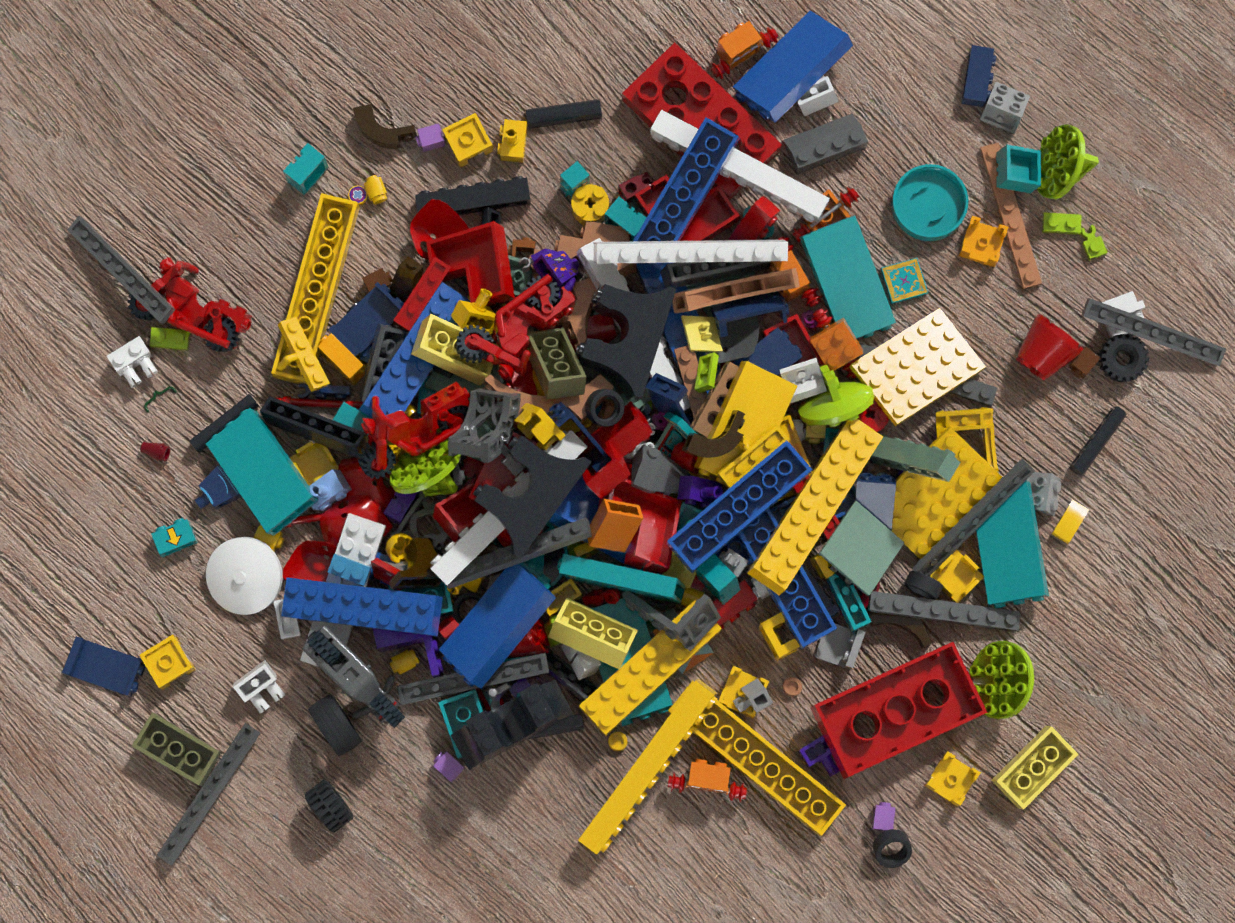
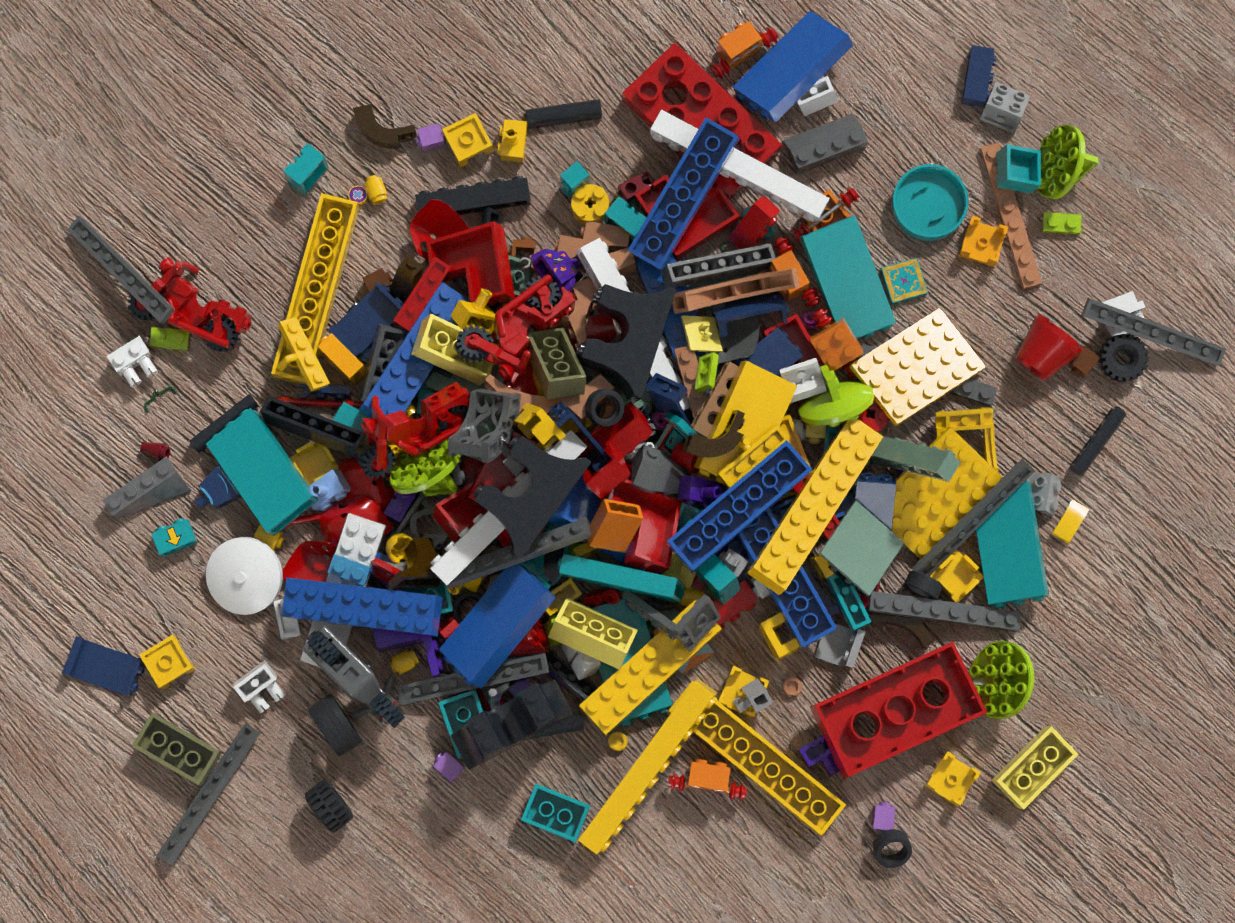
white brick [593,240,788,264] -> none
lime plate [1081,225,1108,260] -> none
none -> flat silver wedge [102,457,191,519]
none -> teal brick [521,784,591,843]

